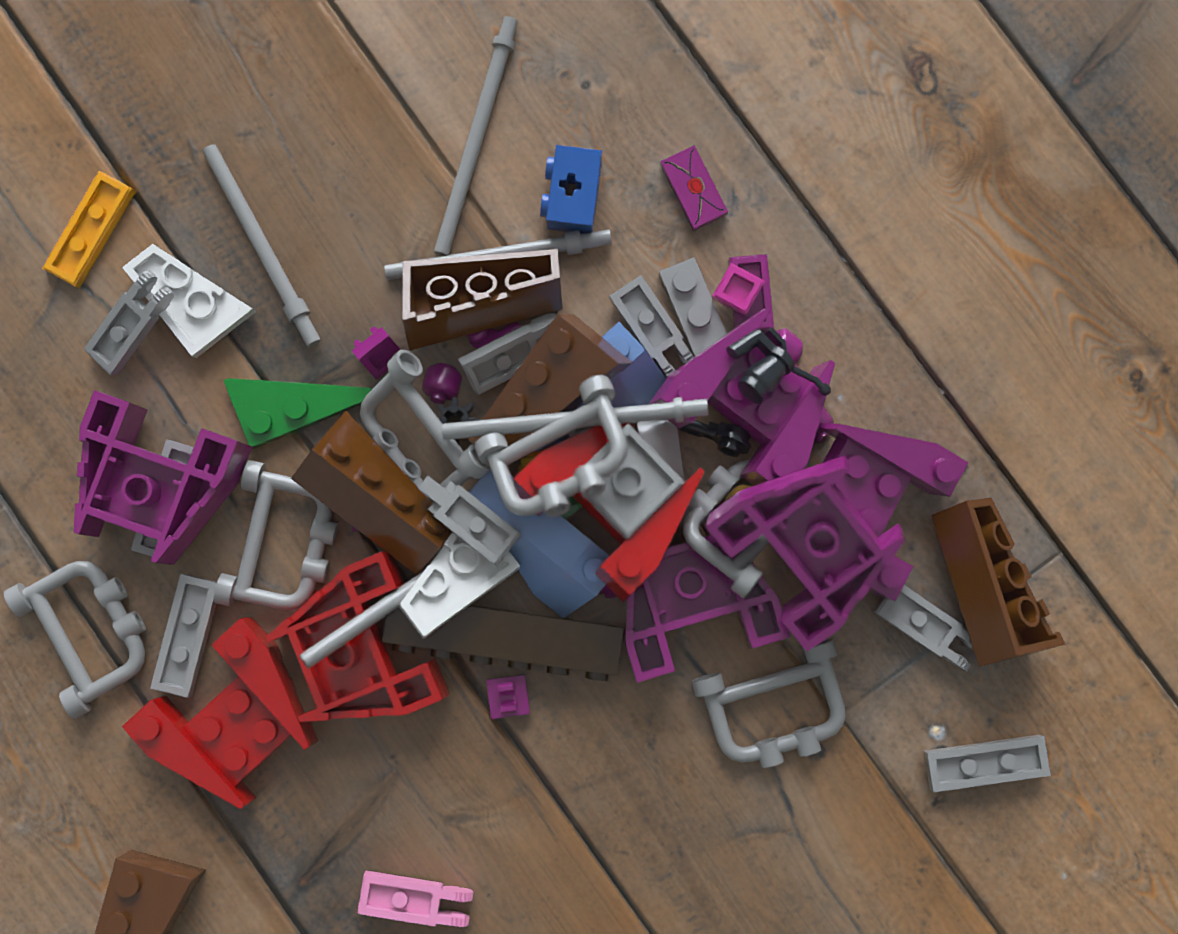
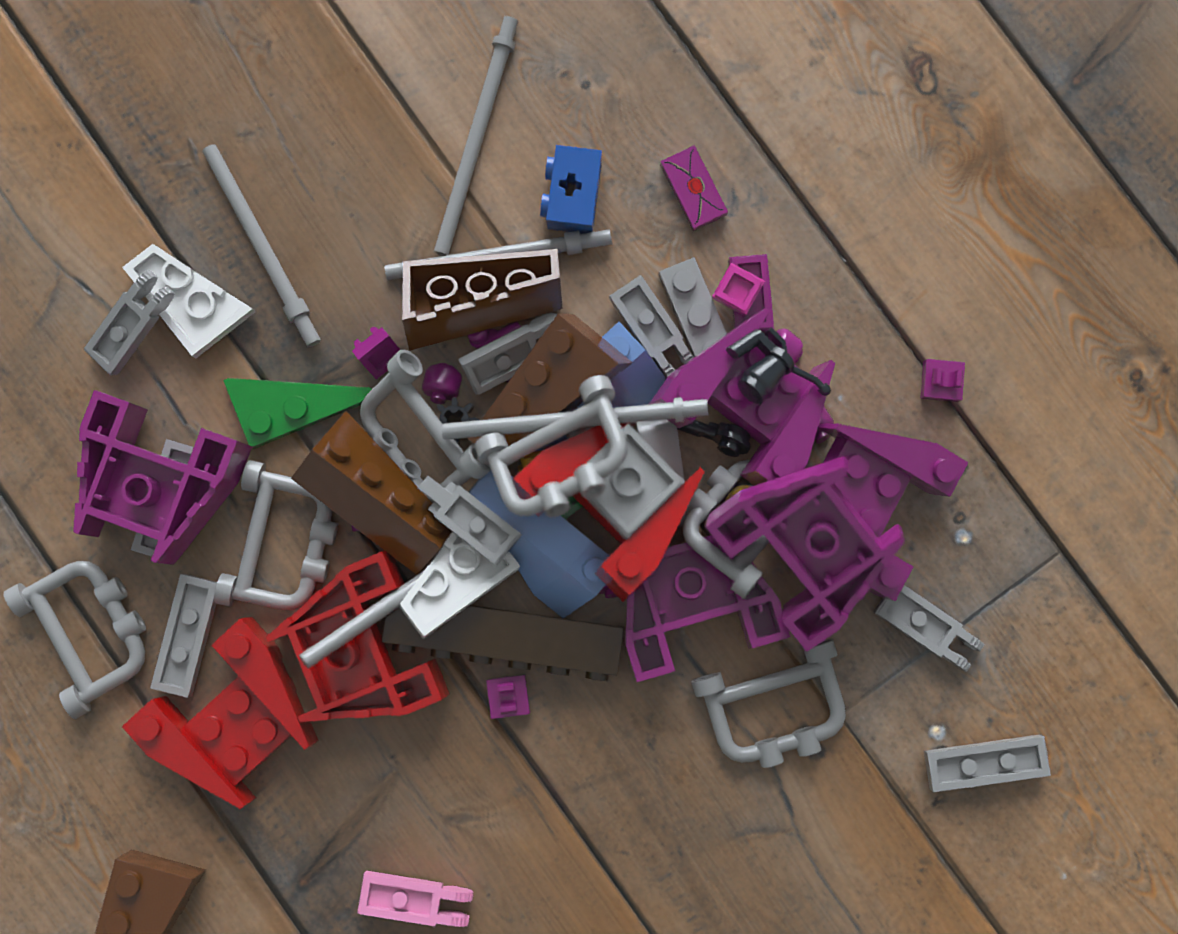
light orange tile [42,171,136,289] -> none
reddish brown wedge [931,497,1066,667] -> none
none -> magenta tile [920,359,965,402]

